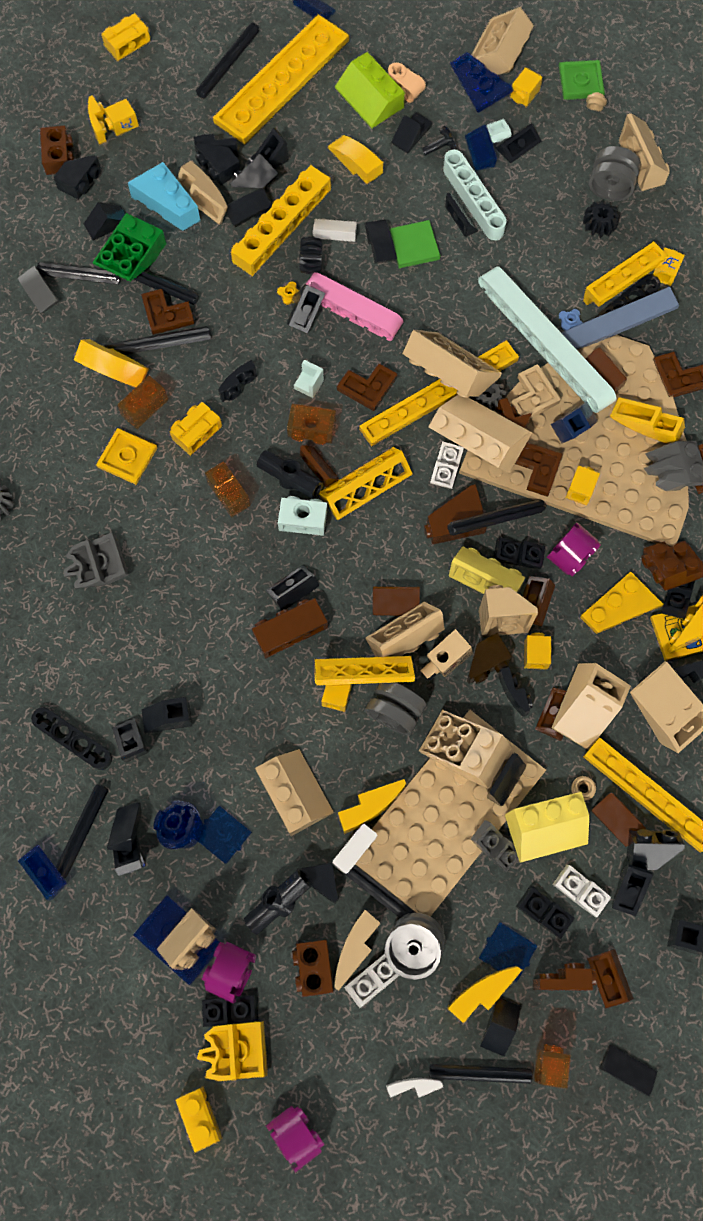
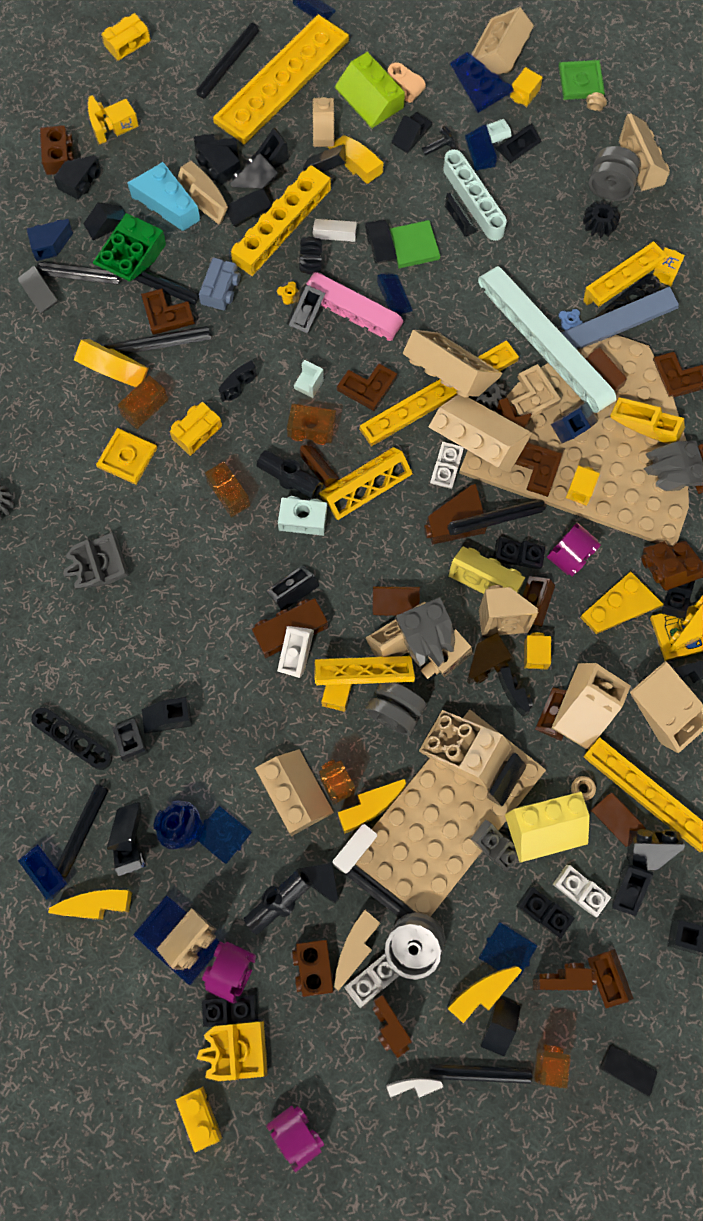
none -> dark blue slope [27,219,73,261]
none -> yellow slope [48,890,132,920]
none -> sand blue brick [199,258,240,310]
none -> white slope [277,626,314,678]
none -> black slope [303,144,346,172]
none -> tan arch [313,97,334,147]
none -> clear orange brick [319,760,355,805]
none -> reddish brown plate [372,995,412,1058]
none -> clear blue slope [377,274,412,315]
none -> dark grey plate [395,597,455,668]

